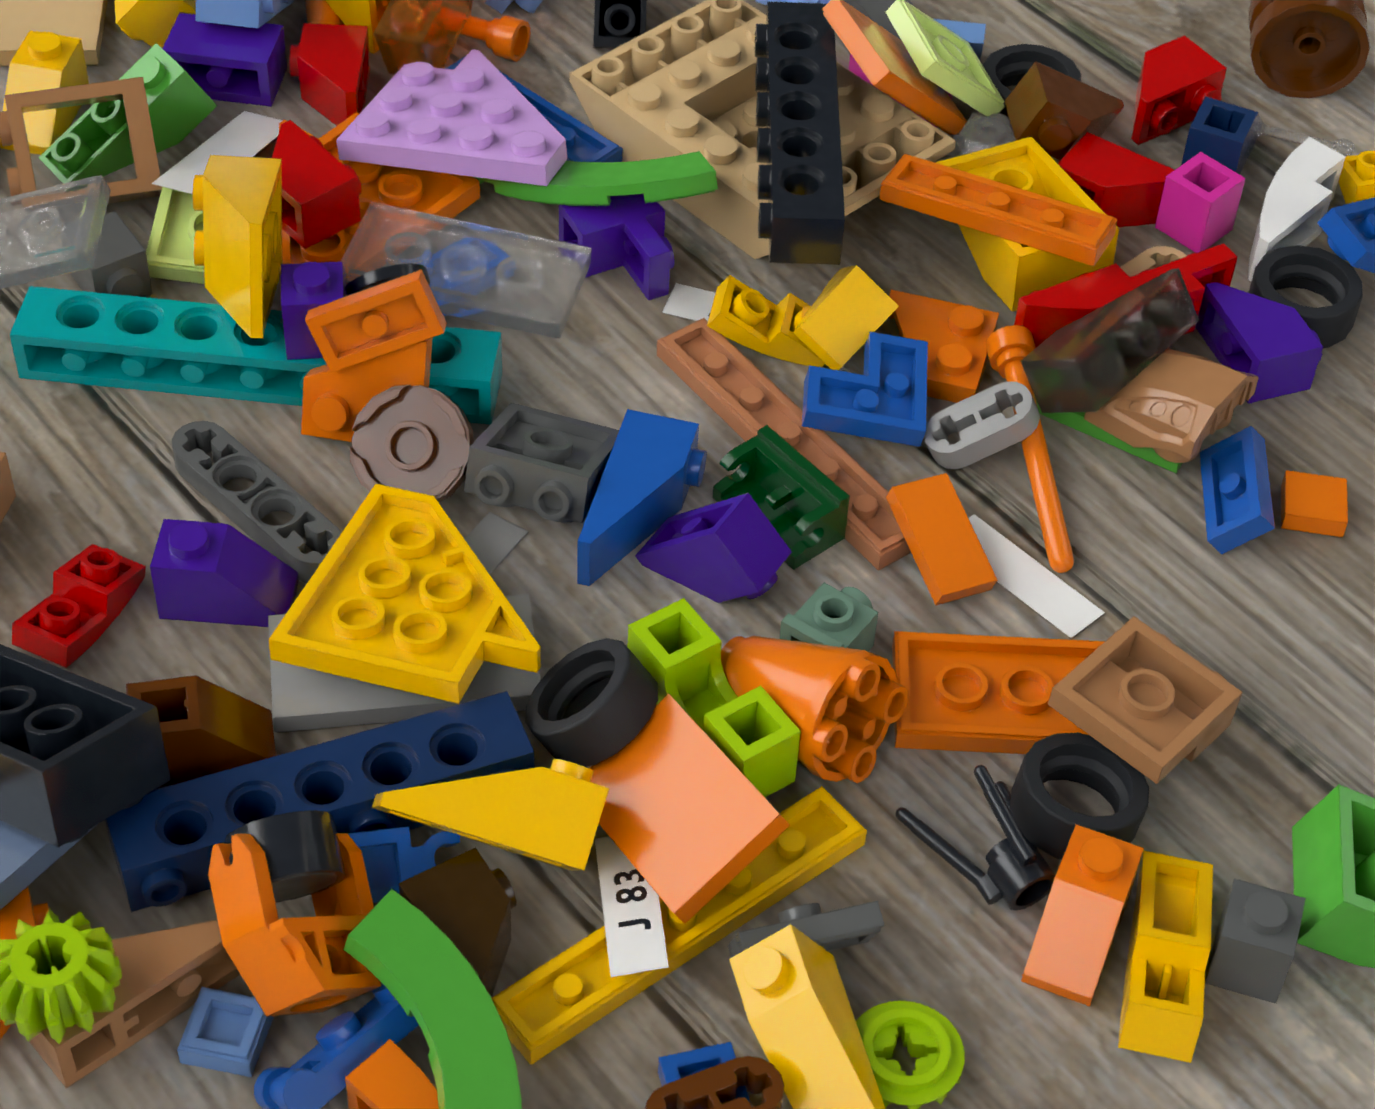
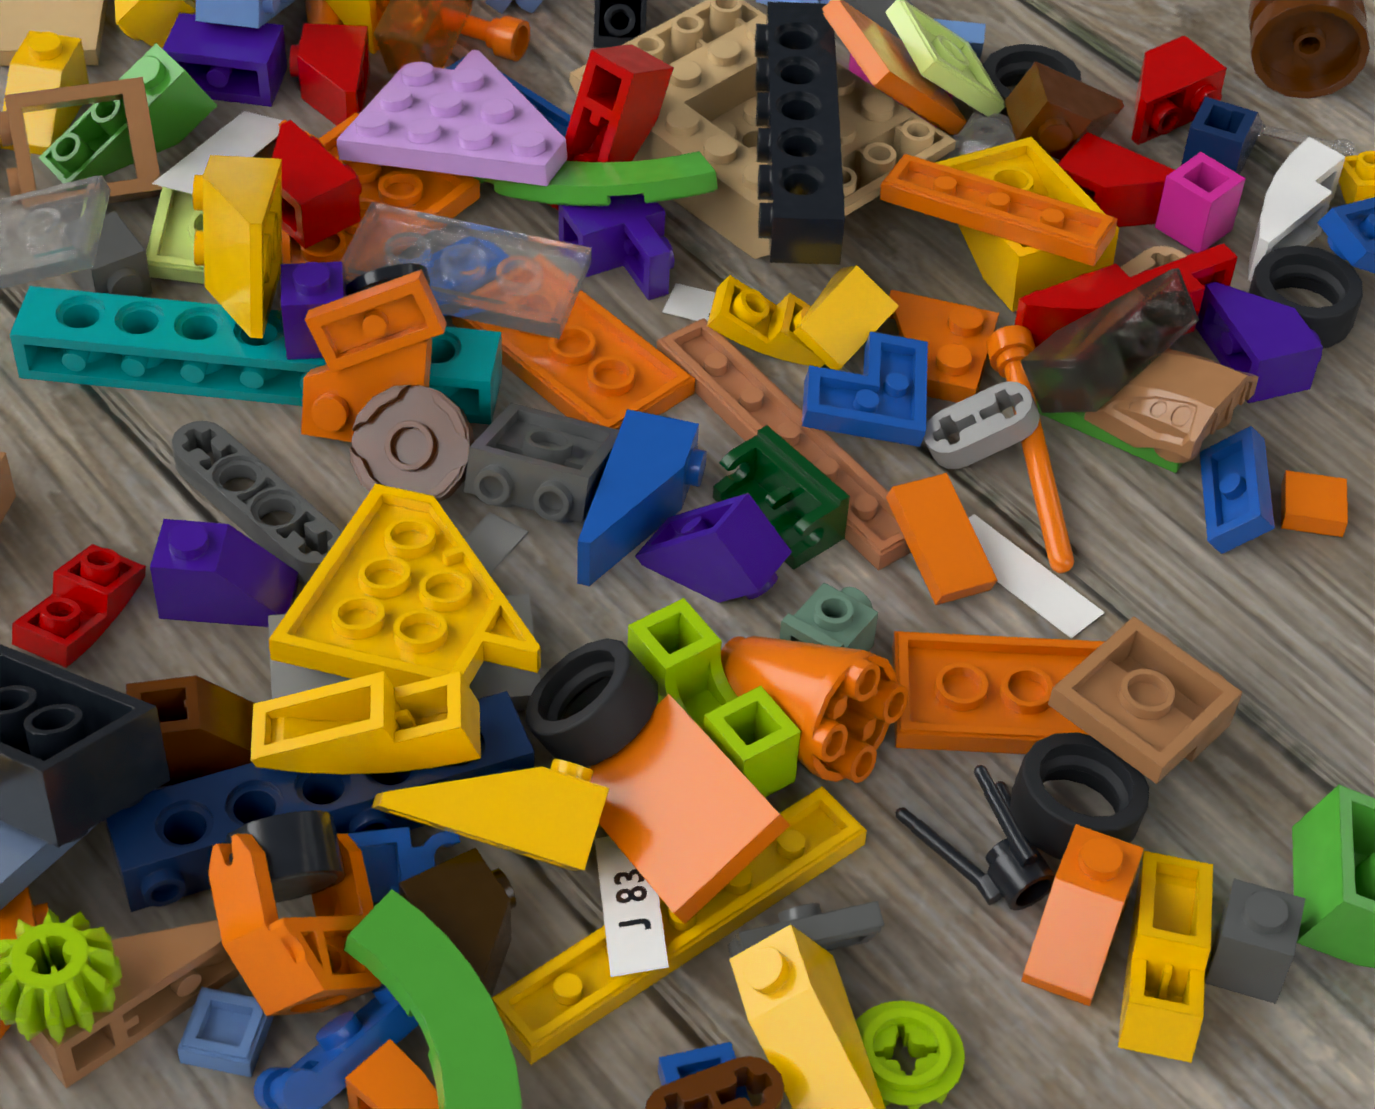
none -> yellow slope [250,671,481,774]
none -> orange tile [452,258,695,430]
none -> red slope [548,44,674,211]

